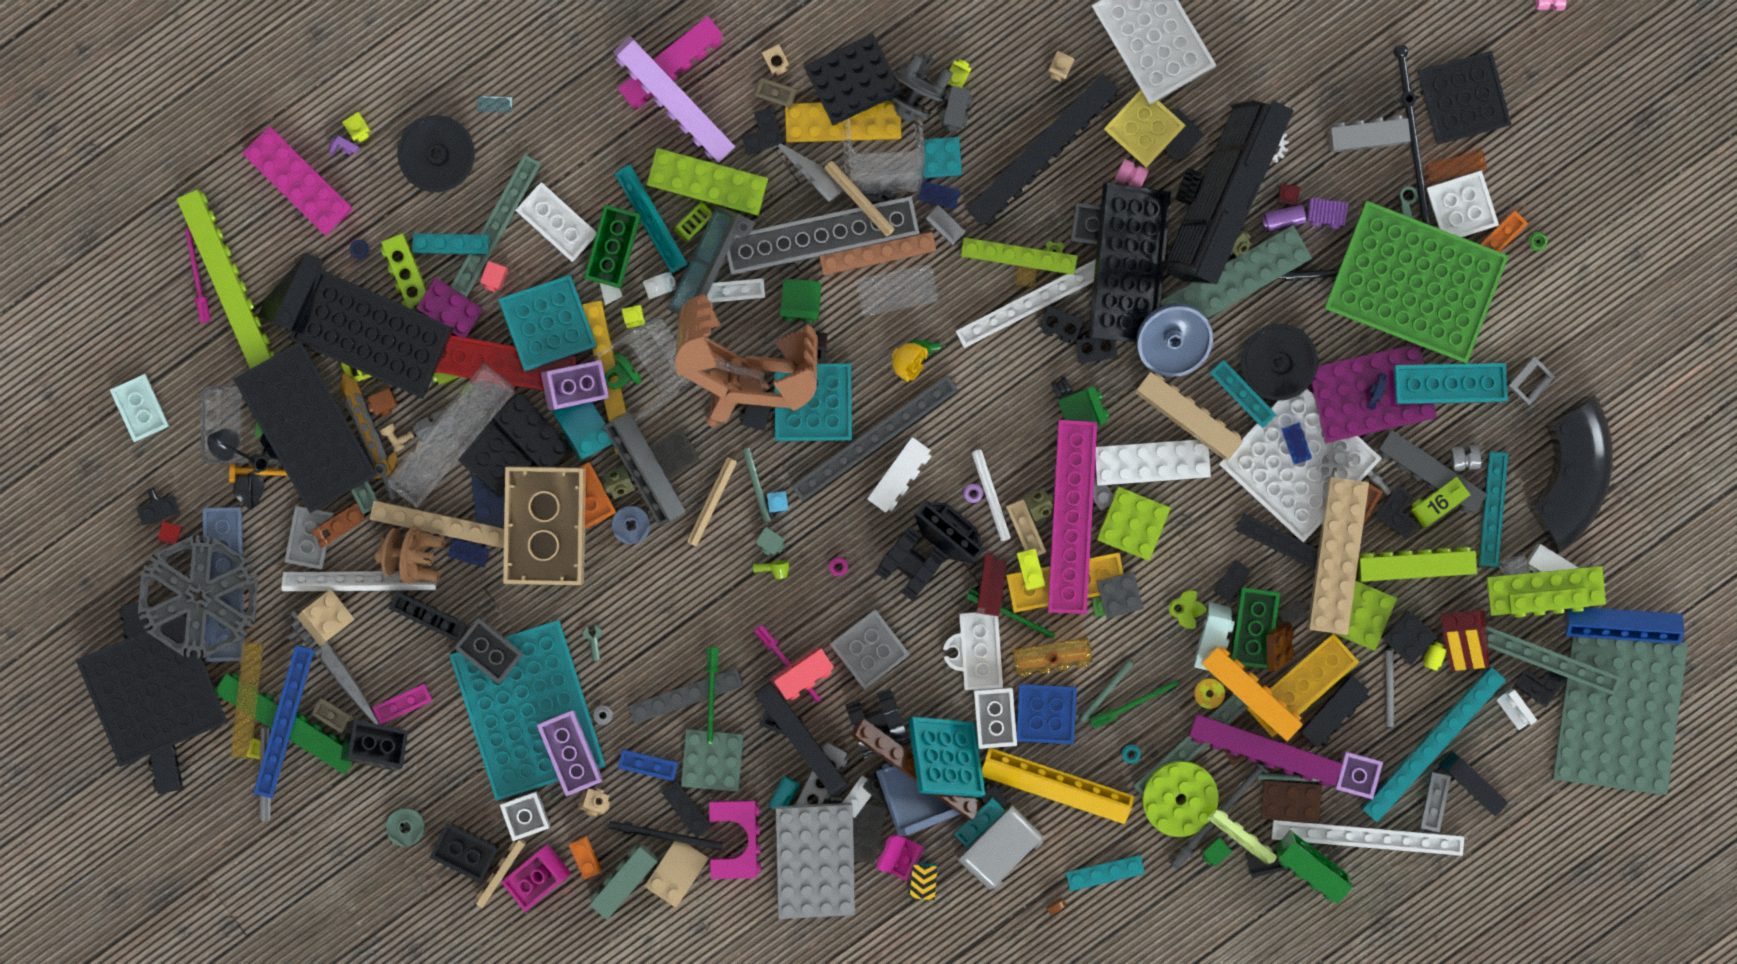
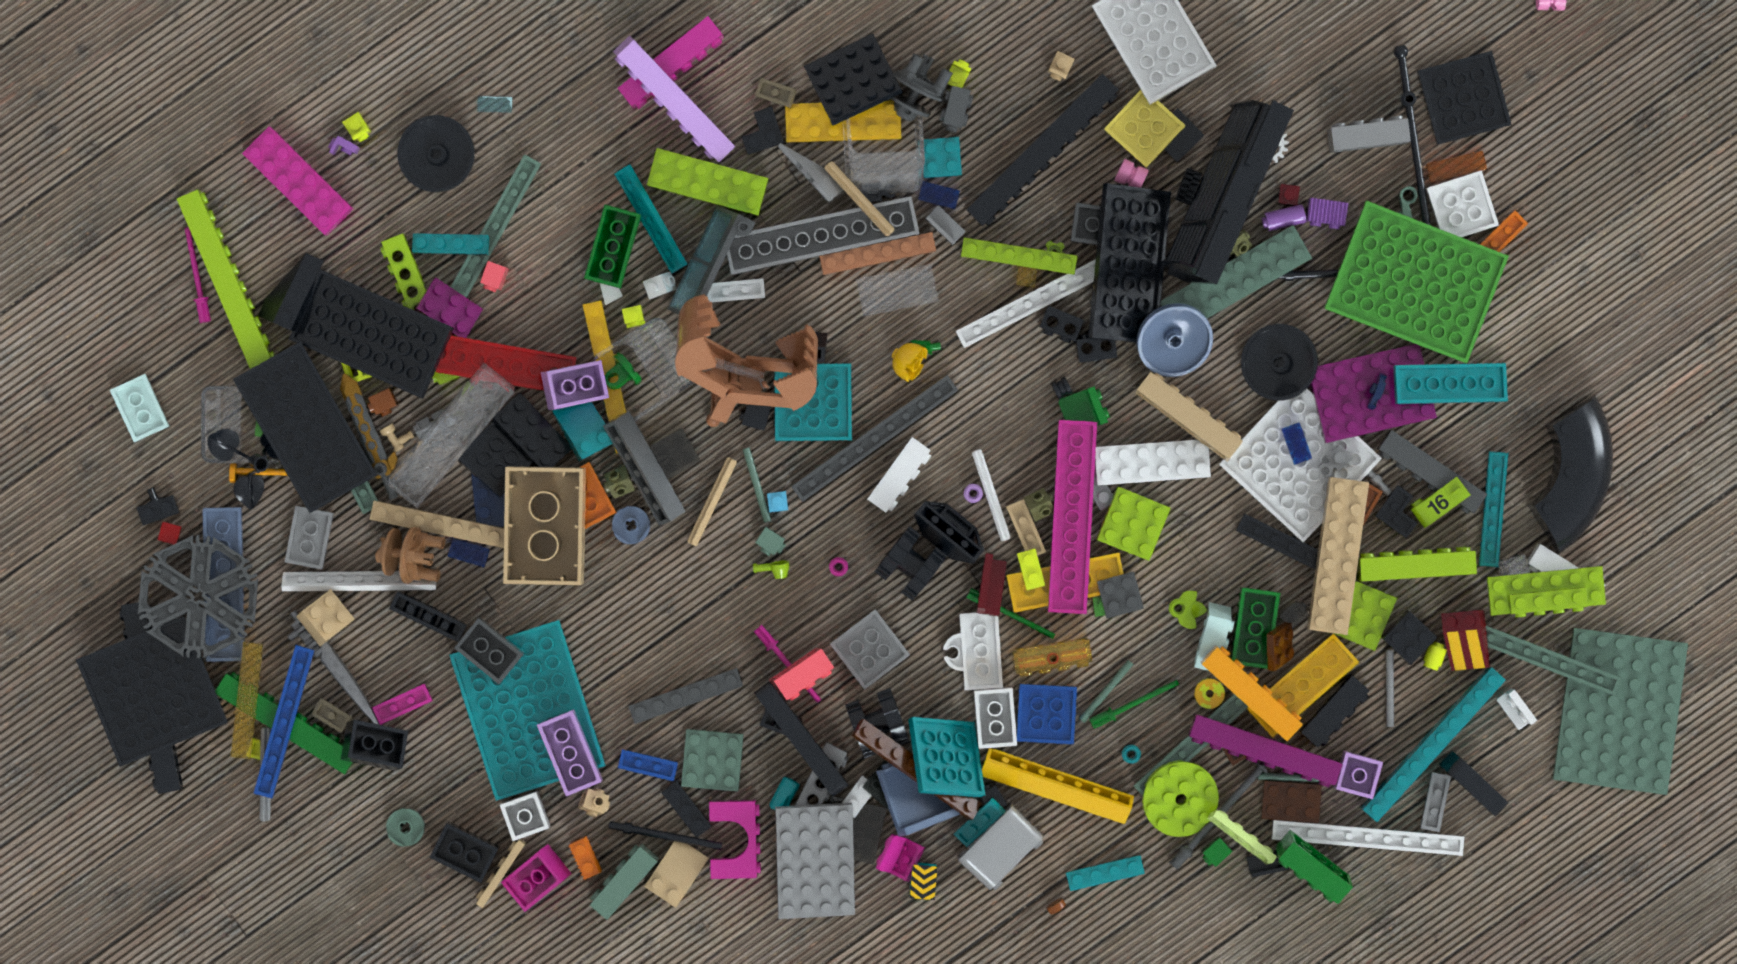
dark orange plate [311,503,366,548] -> none
dark blue plate [350,240,369,259] -> none
teal plate [498,275,597,372] -> none
white plate [515,182,597,262] -> none
sand green bar [583,624,603,661] -> none
light grey plate [593,705,613,725] -> none
lime slope [673,201,713,243] -> none
green piece [704,647,720,744] -> none
tan brick [762,44,789,76] -> none
green bracket [780,279,821,323] -> none
teal plate [1210,360,1277,428] -> none
black plate [1214,559,1251,602] -> none
light grey wheel [1450,444,1481,472] -> none
light grey tile [1507,357,1555,406] -> none
black plate [1514,670,1567,708] -> none
bright green plate [1529,232,1548,251] -> none
blue brick [1565,607,1684,644] -> none

